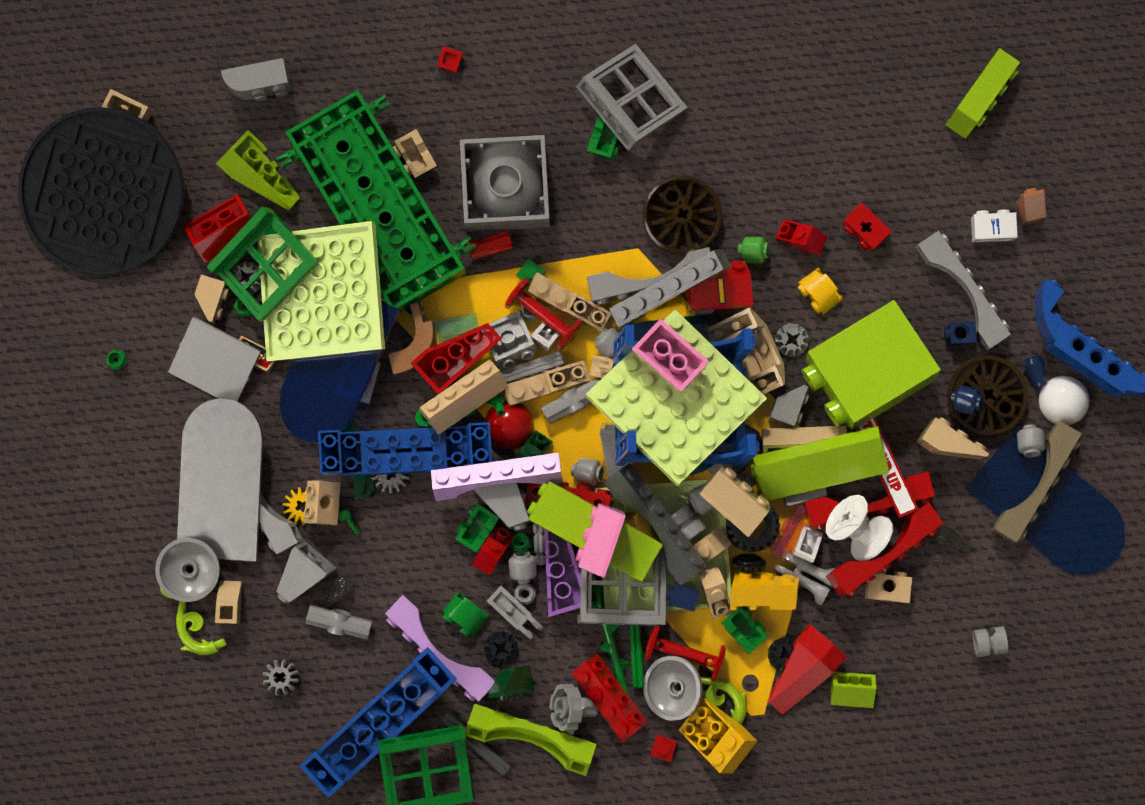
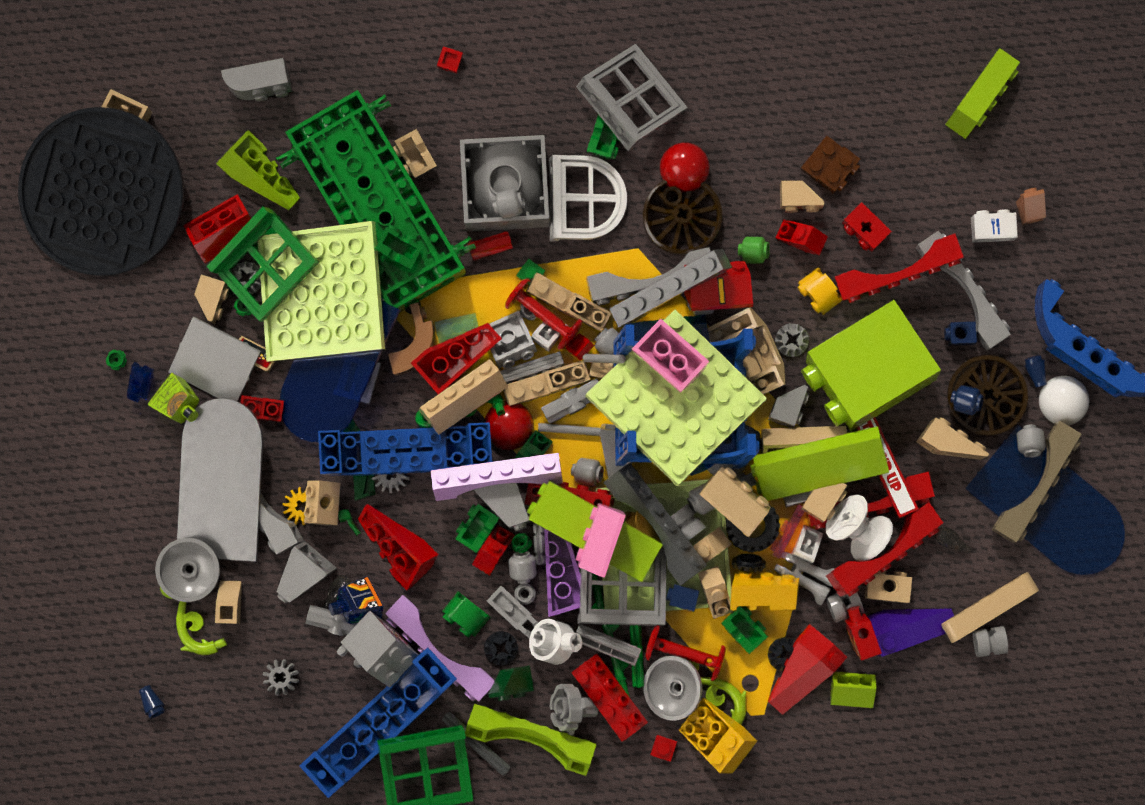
none -> clear blue hips [127,362,154,402]
none -> dark blue cone [139,685,165,719]
none -> lime torso [148,373,199,424]
none -> red slope [240,395,284,422]
none -> clear blue torso [329,576,384,624]
none -> light grey container [337,611,418,687]
none -> red wedge [358,504,438,591]
none -> green cylinder [374,224,422,269]
none -> light grey head [493,189,525,219]
none -> white piece [529,619,582,665]
none -> light grey bar [538,423,600,436]
none -> white window [549,155,627,241]
none -> red plate [565,333,595,361]
none -> light grey piece [576,624,641,666]
none -> light grey bar [583,354,625,363]
none -> red piece [660,142,710,193]
none -> tan slope [780,181,824,213]
none -> reddish brown plate [801,135,860,194]
none -> tan slope [801,483,847,523]
none -> light grey wheel [826,592,864,623]
none -> red arch [835,233,964,303]
none -> red torso [845,606,882,661]
none -> dark purple wedge [867,609,954,657]
none -> tan beam [941,572,1039,643]

